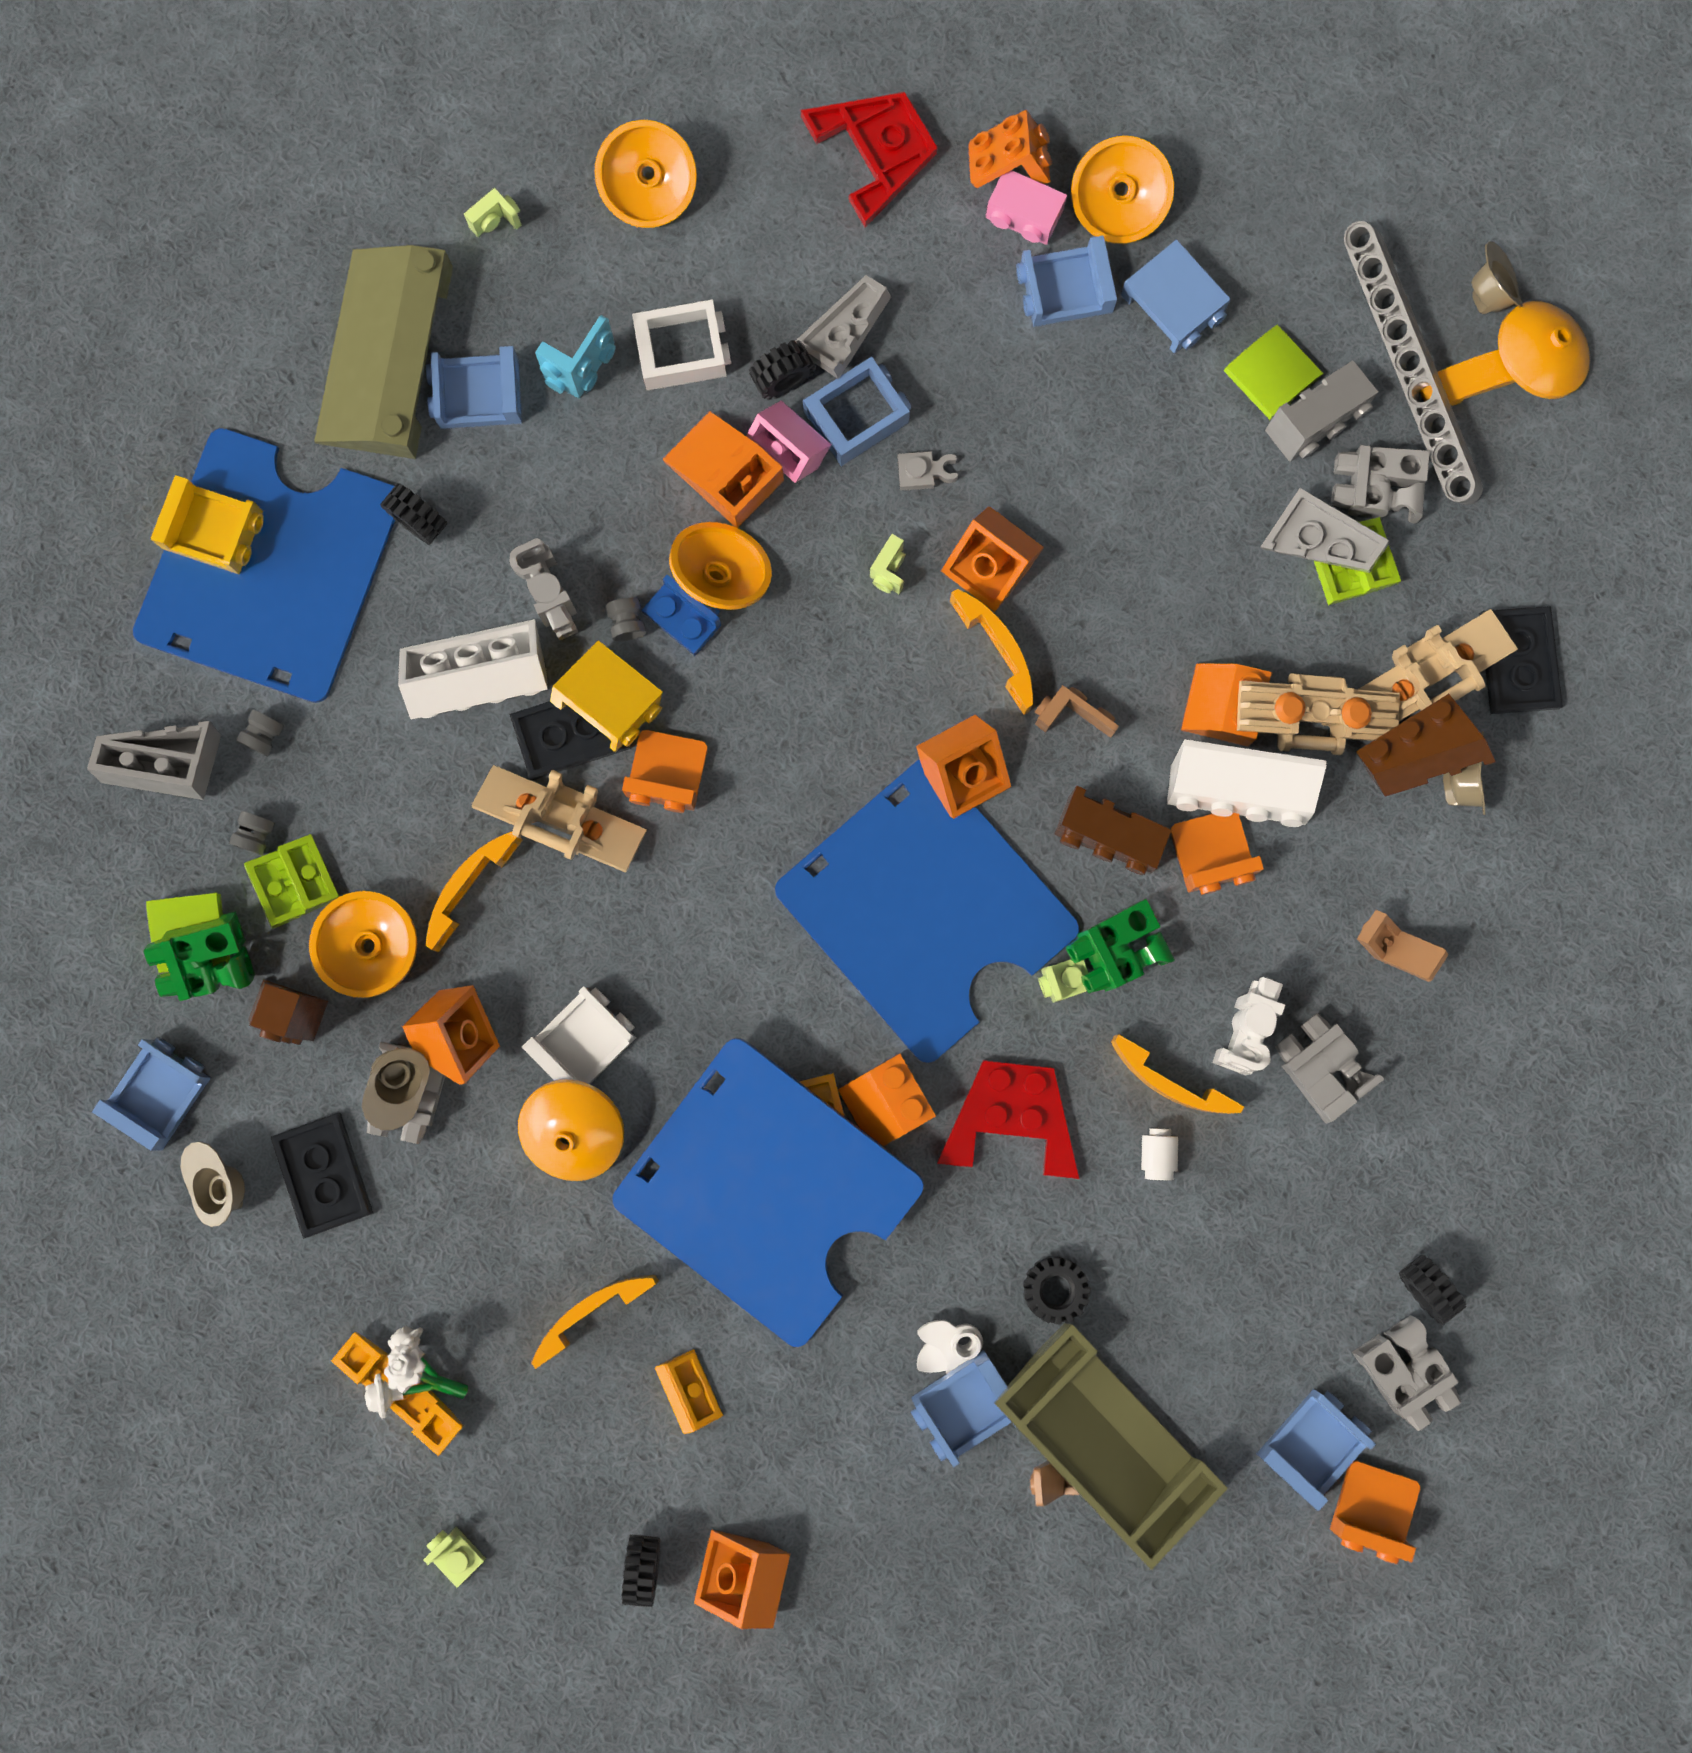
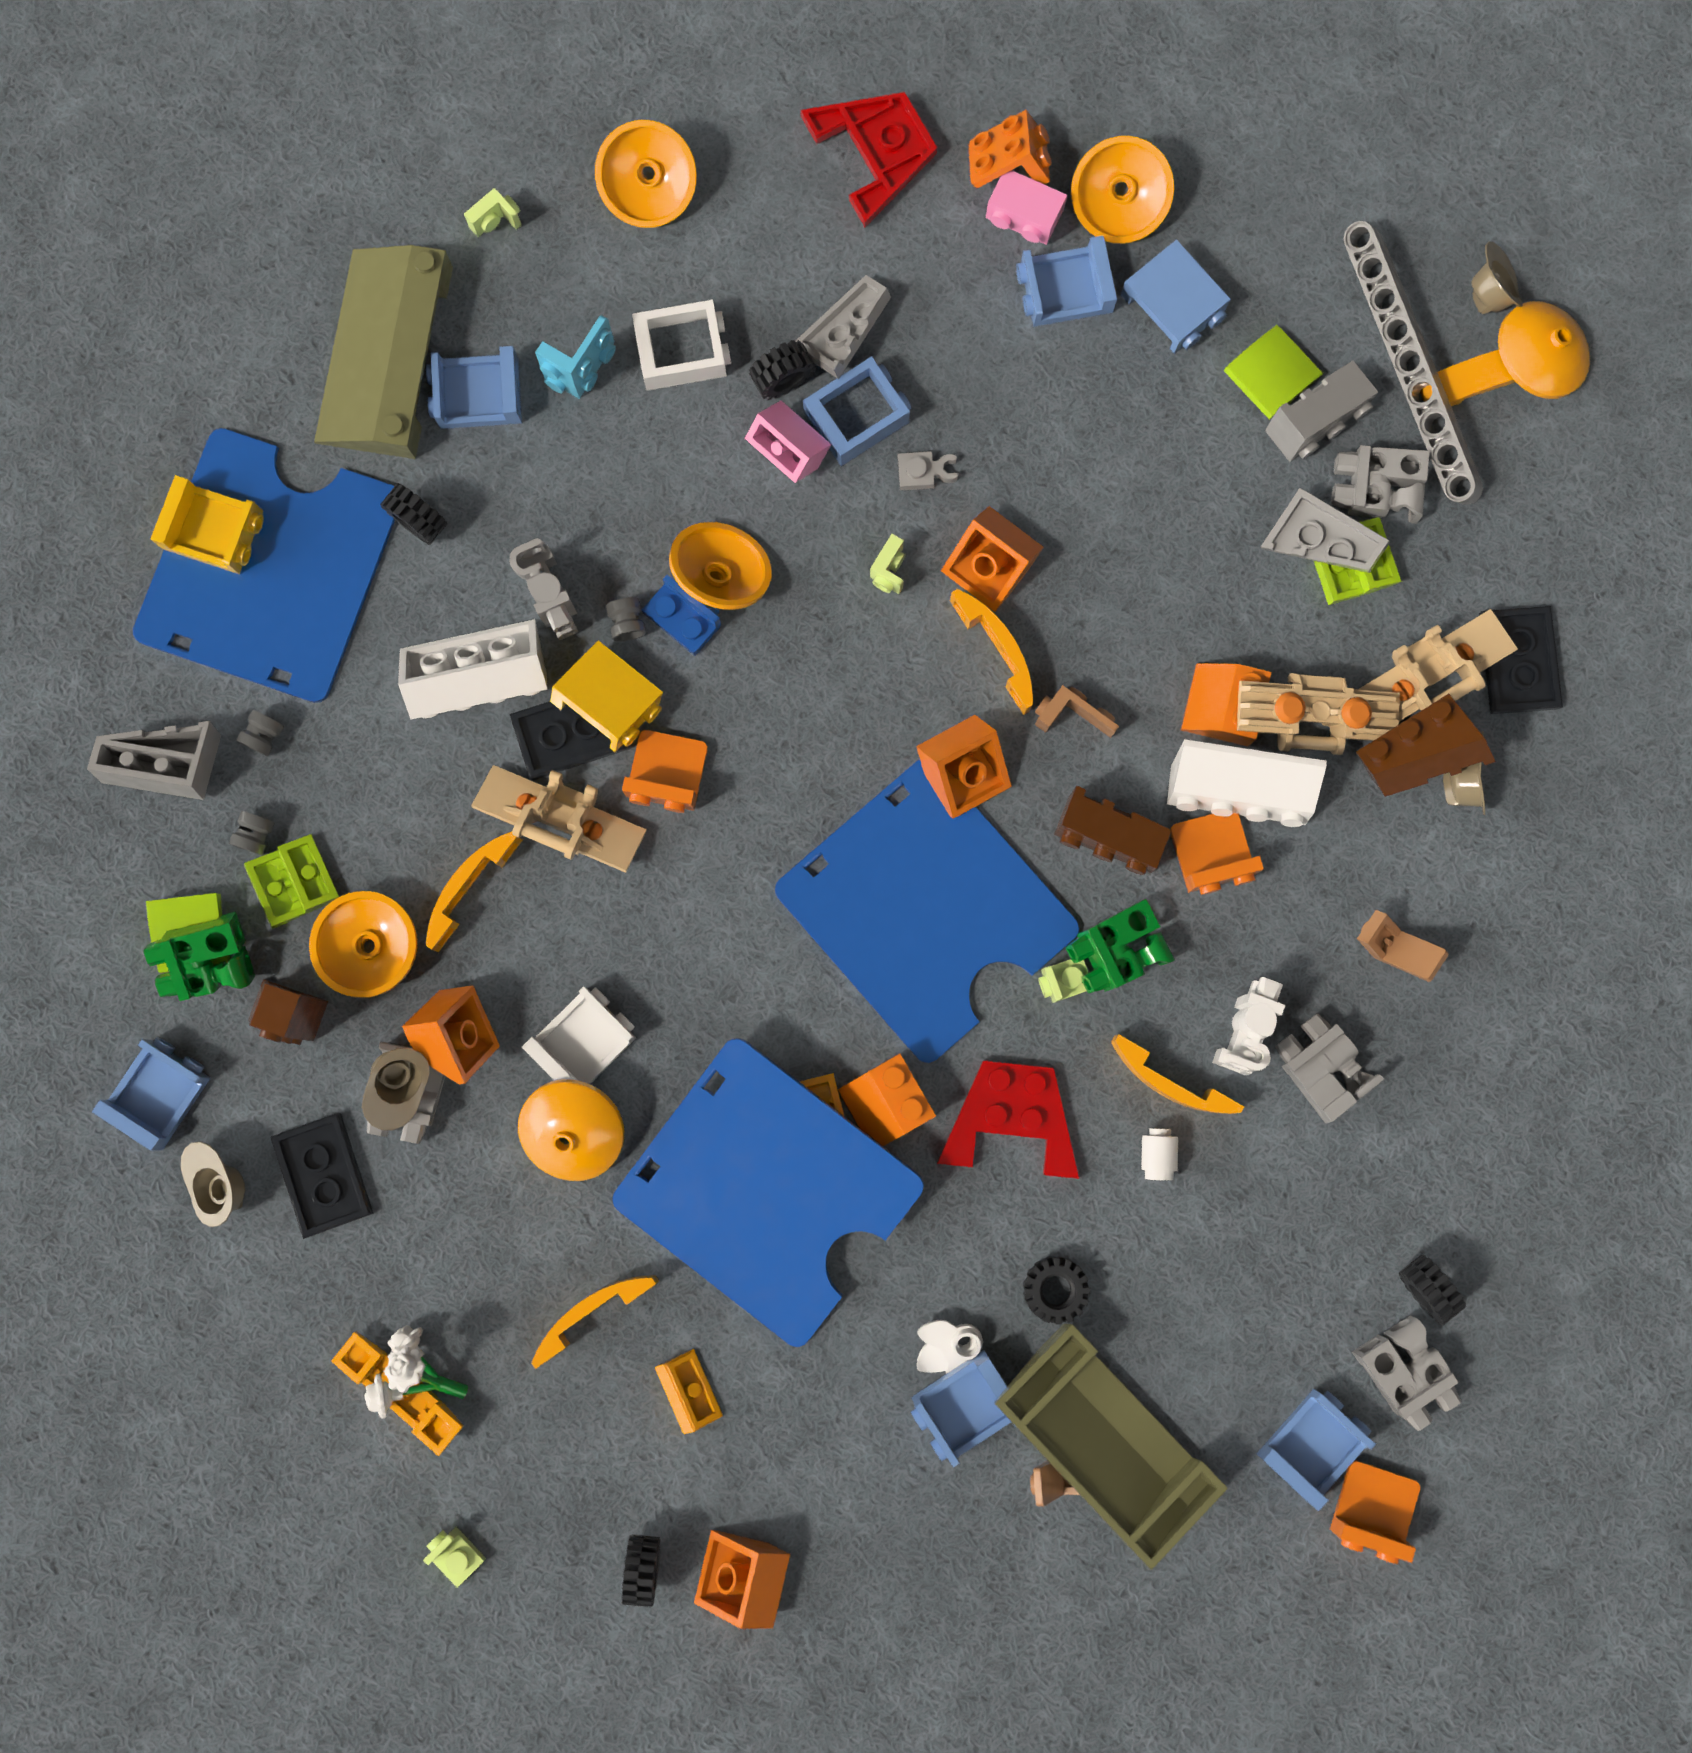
orange slope [663,411,784,528] -> none

